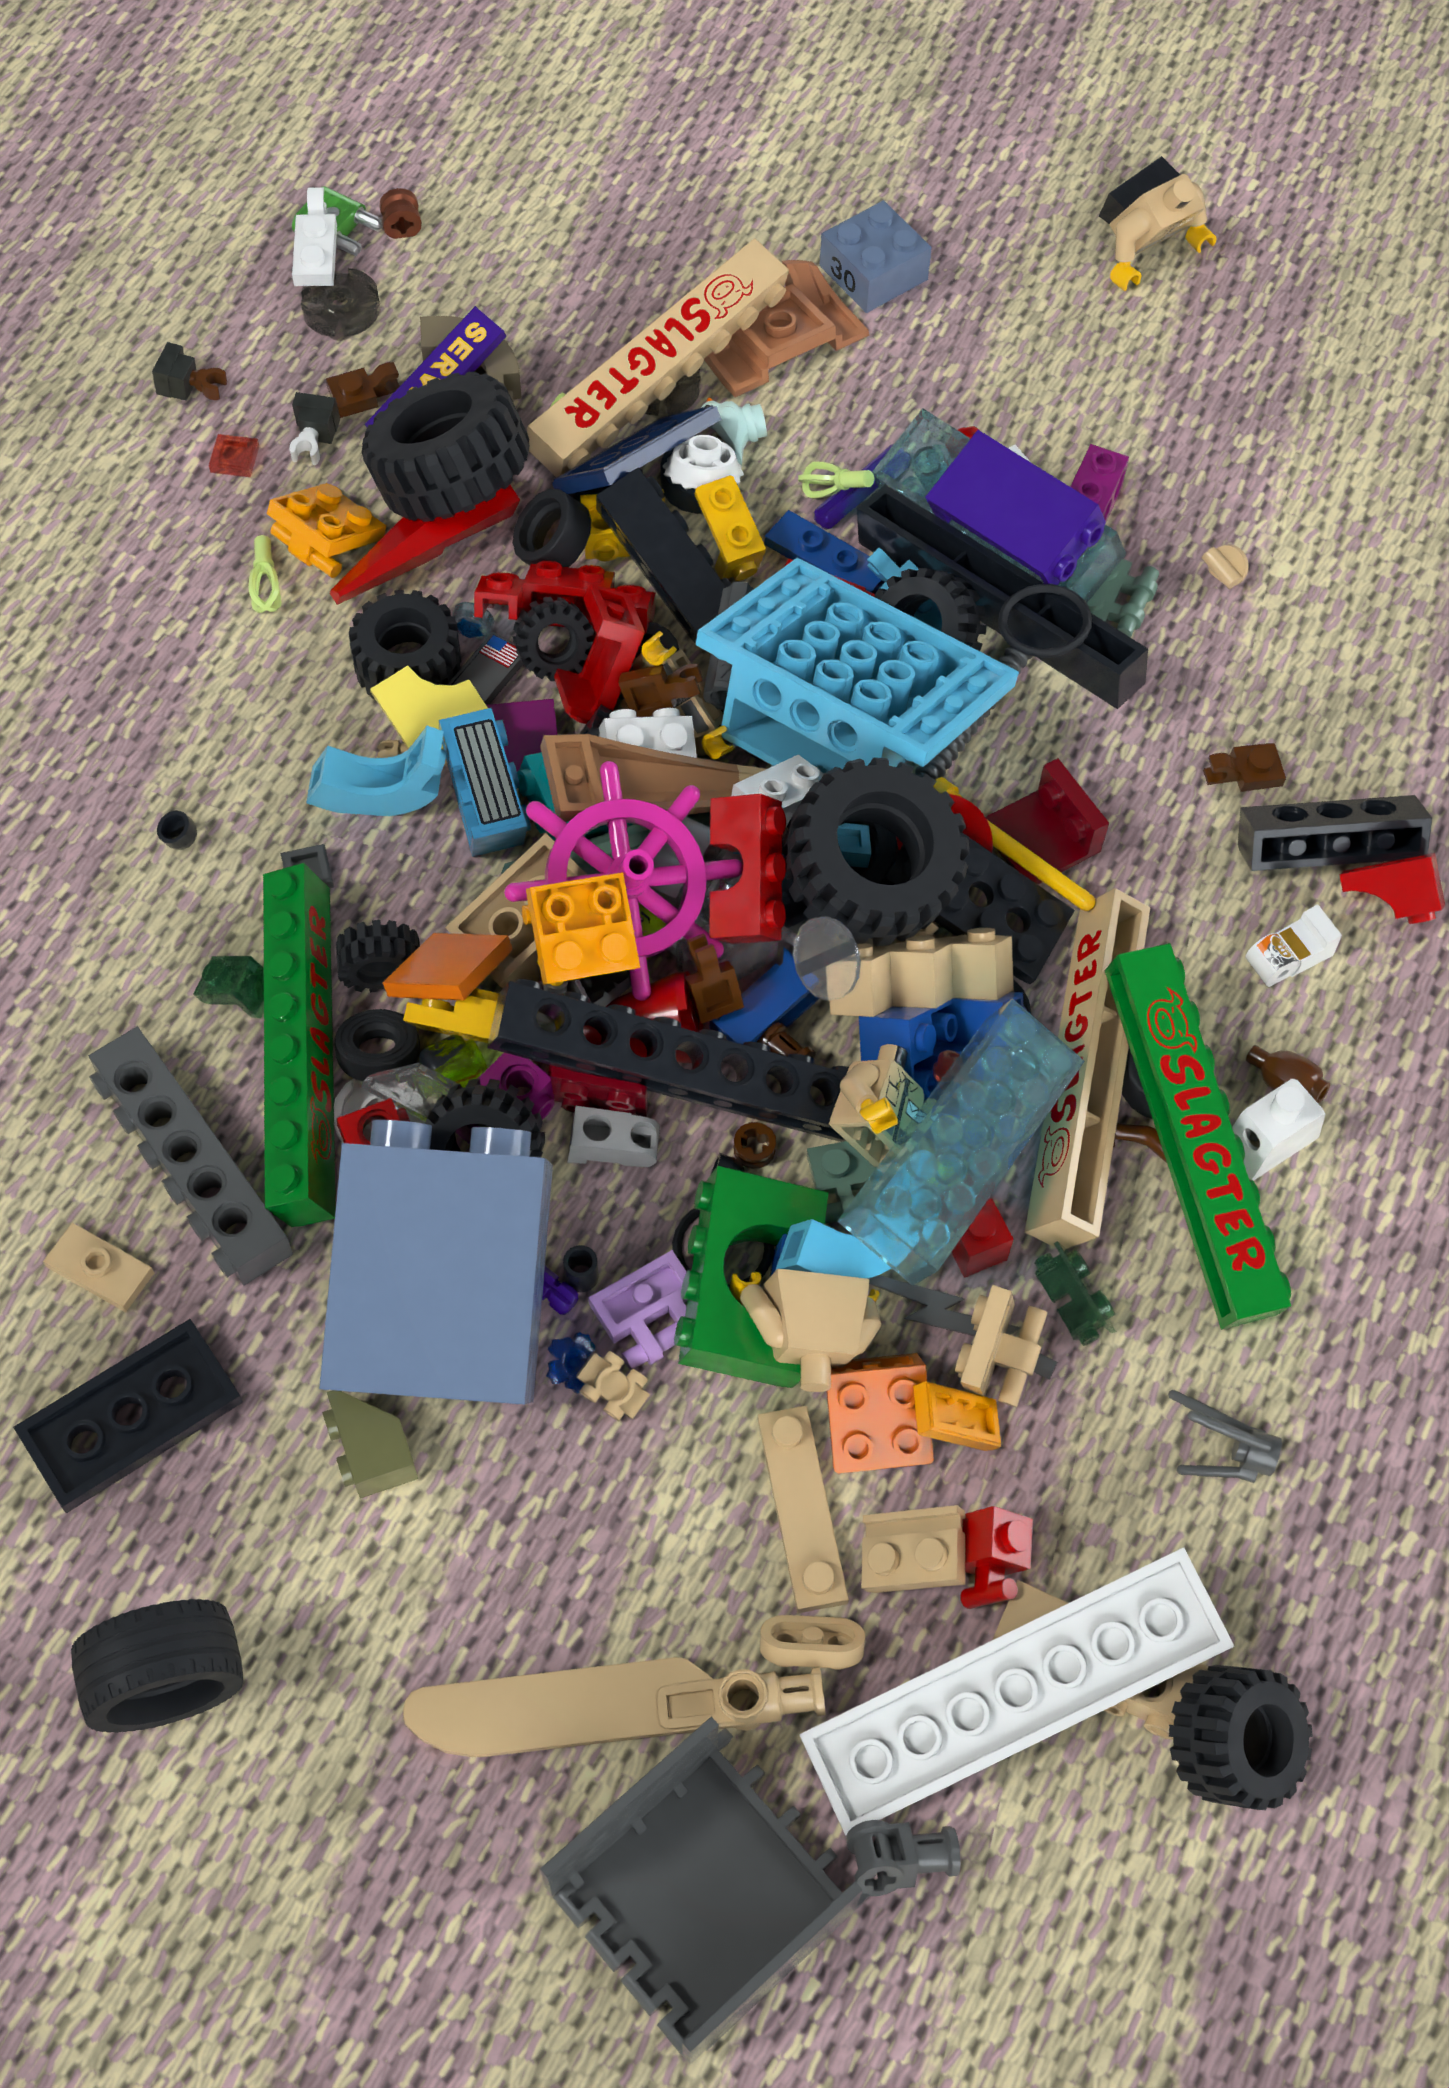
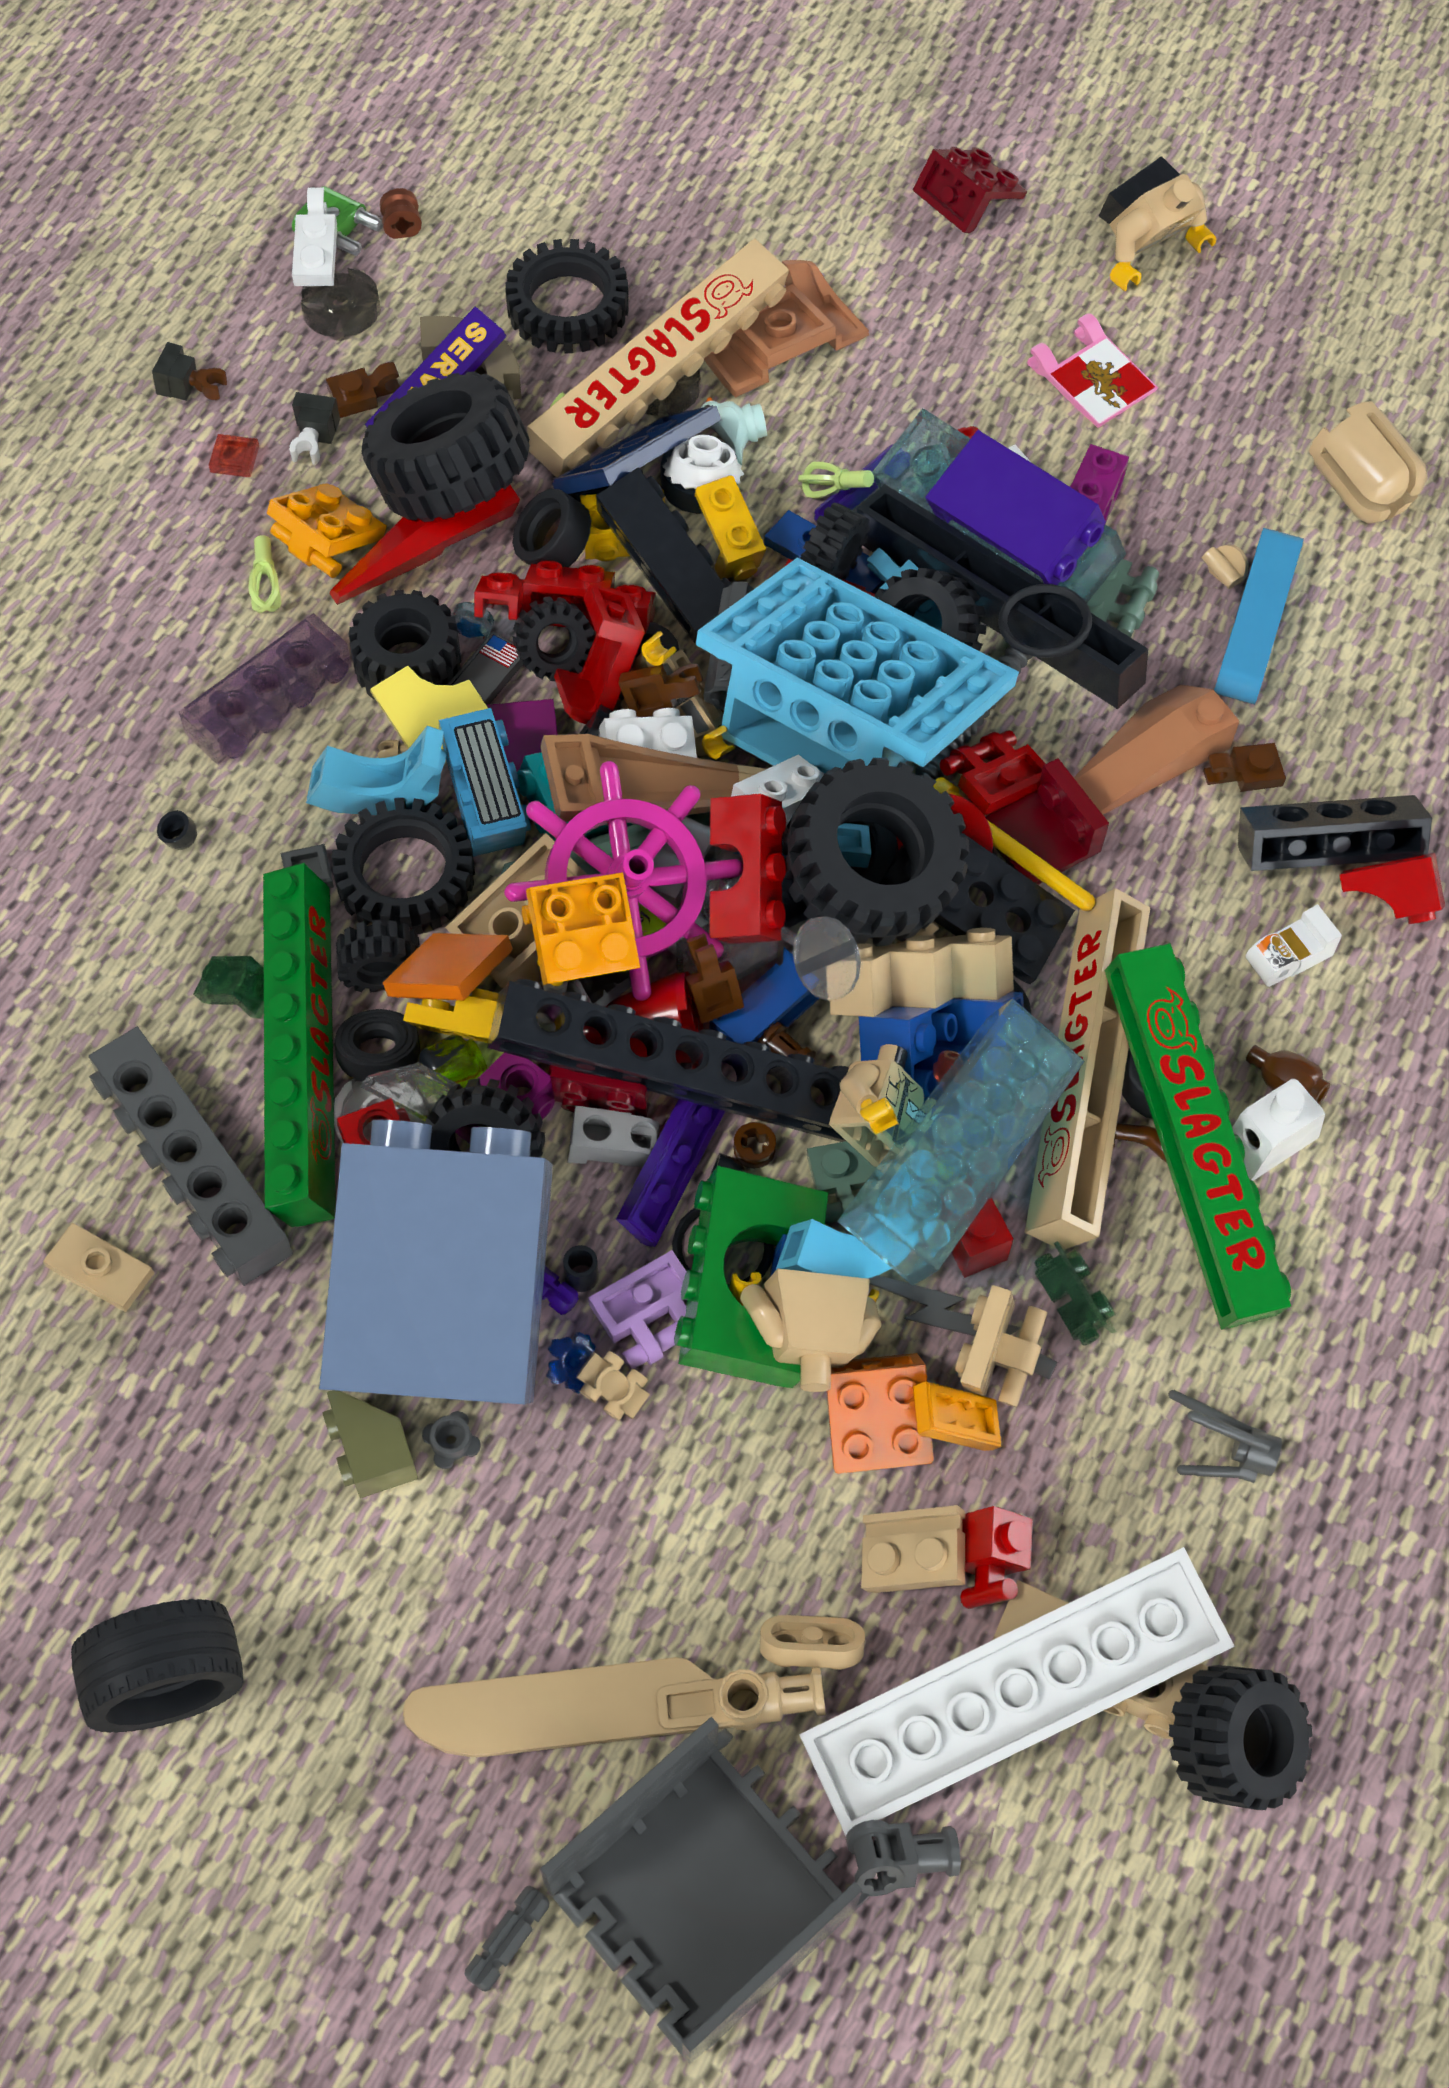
black plate [13,1319,243,1513] -> none
tan plate [757,1406,849,1614] -> none
sand blue brick [819,200,932,313] -> none
none -> clear purple brick [178,613,352,766]
none -> black tyre [332,798,475,934]
none -> dark grey plate [422,1411,481,1469]
none -> dark grey axle [464,1886,550,1992]
none -> black tyre [505,239,629,354]
none -> dark purple tile [616,1099,725,1247]
none -> black tyre [800,503,870,580]
none -> dark red bracket [913,147,1027,233]
none -> red plate [940,730,1046,815]
none -> flag [1027,313,1158,428]
none -> nougat wedge [1074,685,1240,814]
none -> dark azure beam [1214,528,1304,705]
none -> tan cylinder [1309,401,1428,524]

